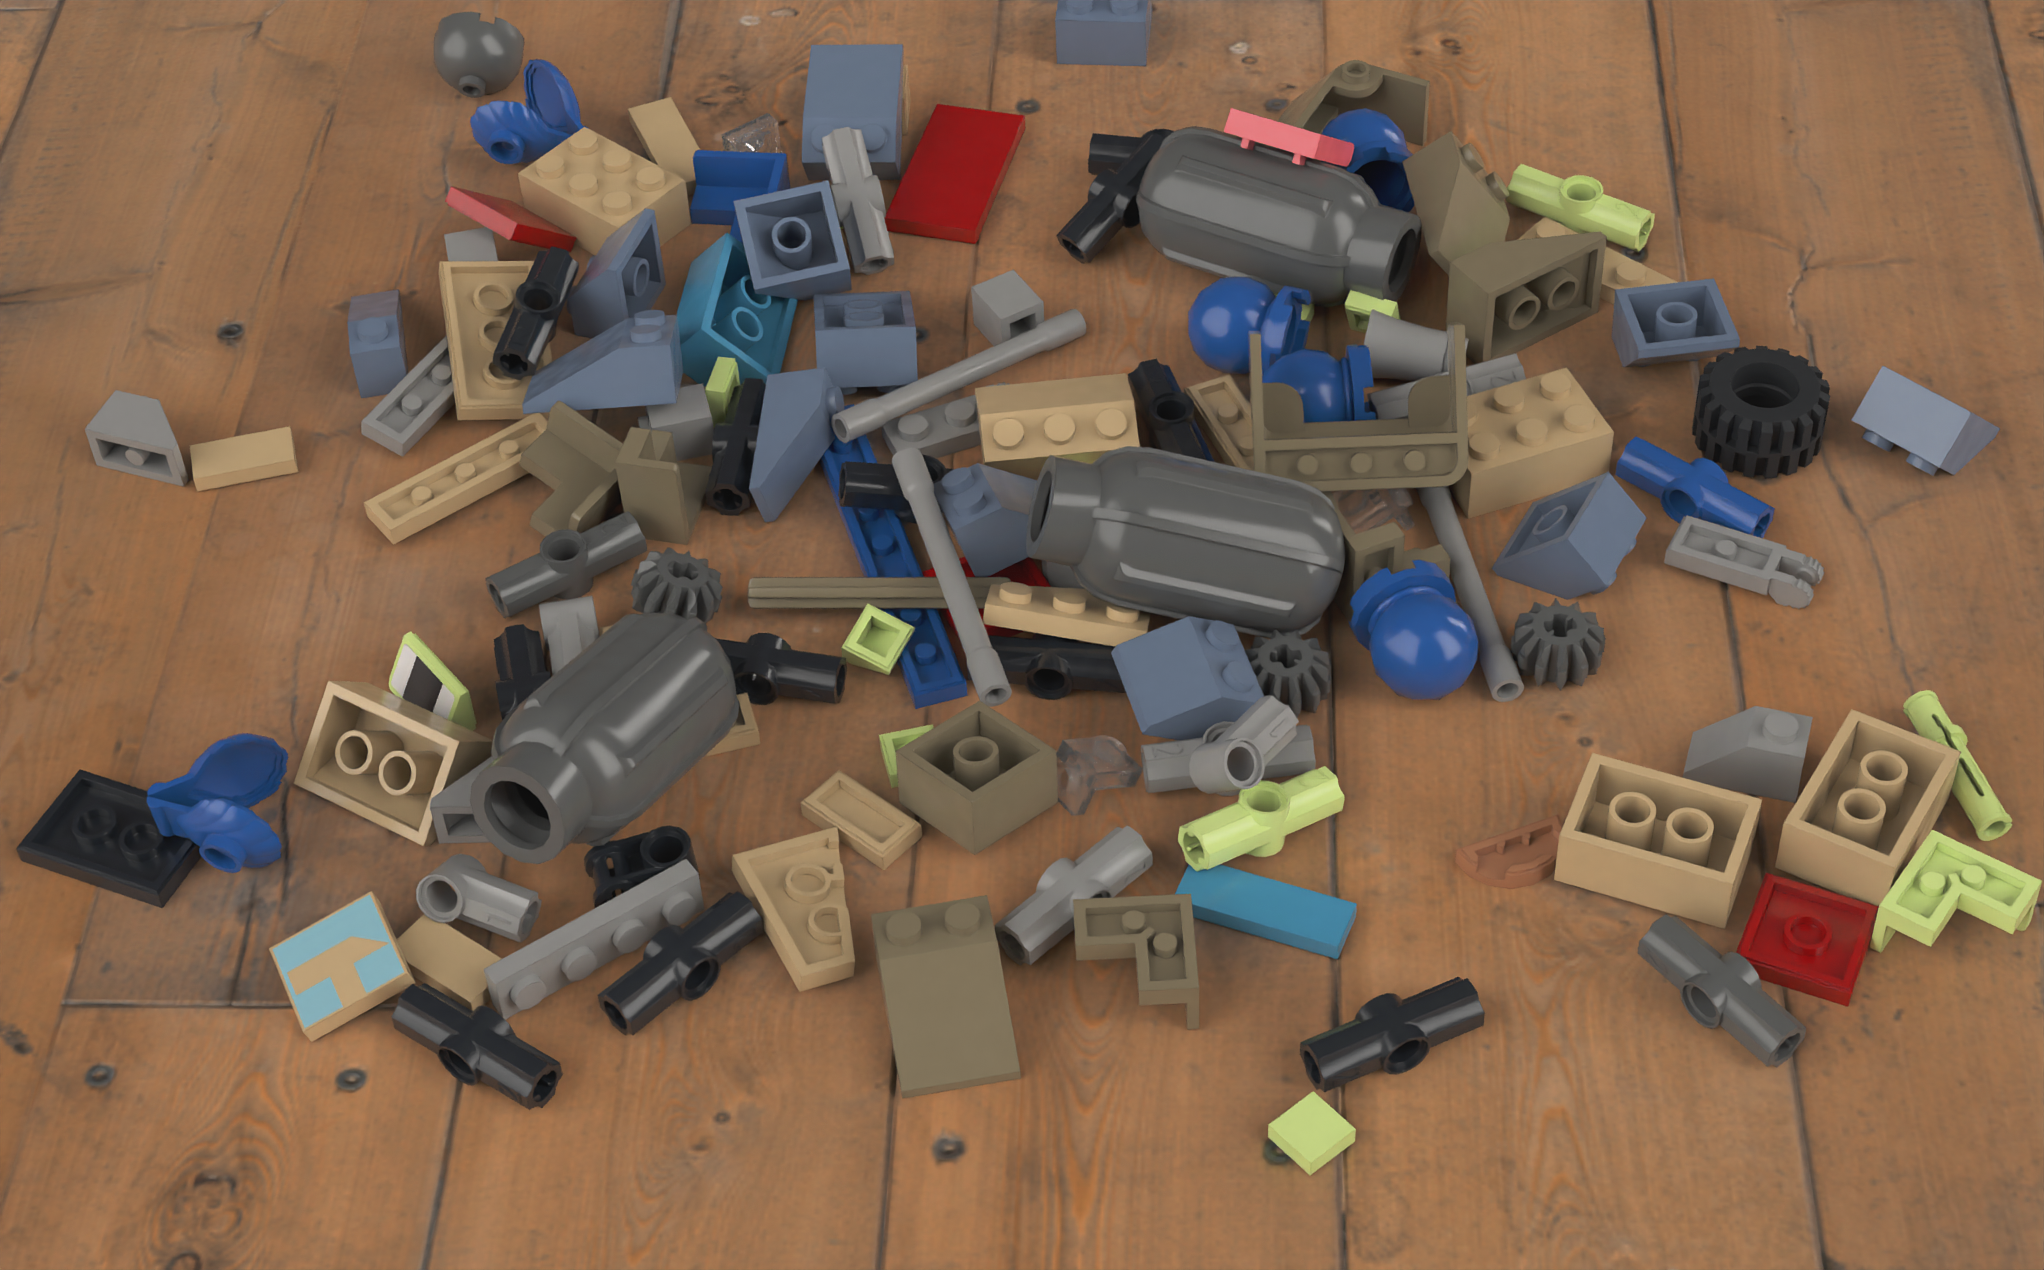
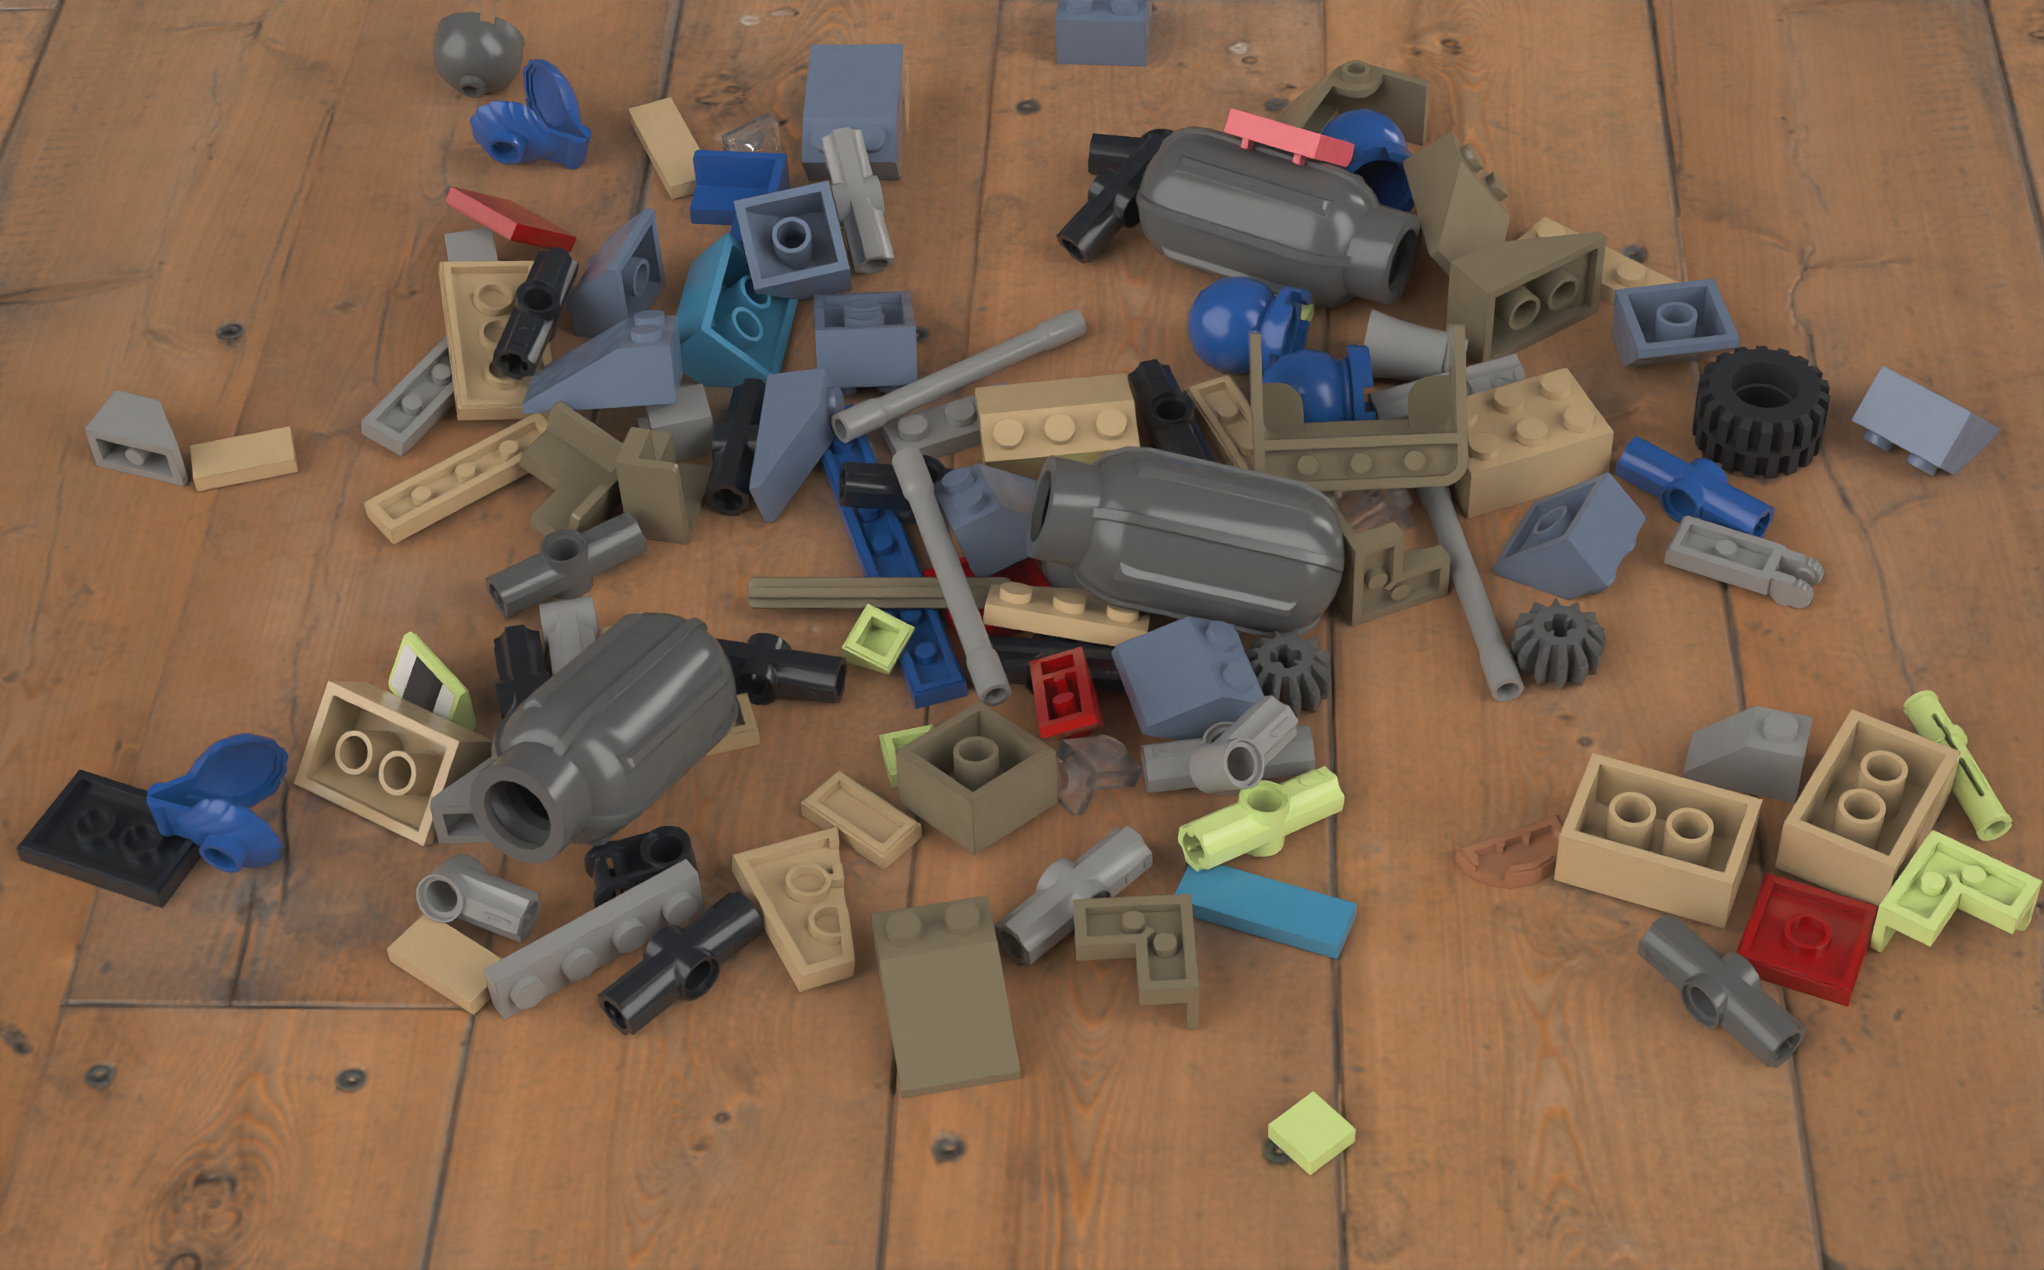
tile [269,891,416,1042] -> none
sand blue slope [347,289,408,398] -> none
black piece [391,983,563,1110] -> none
tan brick [518,127,691,255] -> none
dark grey gear [631,547,723,624] -> none
yellowish green tile [705,357,740,427] -> none
red tile [884,104,1026,244] -> none
light grey brick [971,269,1044,346] -> none
black piece [1300,977,1485,1092] -> none
yellowish green tile [1345,290,1401,333] -> none
blue tile [1349,560,1479,700] -> none
yellowish green piece [1506,164,1655,252] -> none
none -> red slope [1029,646,1104,742]

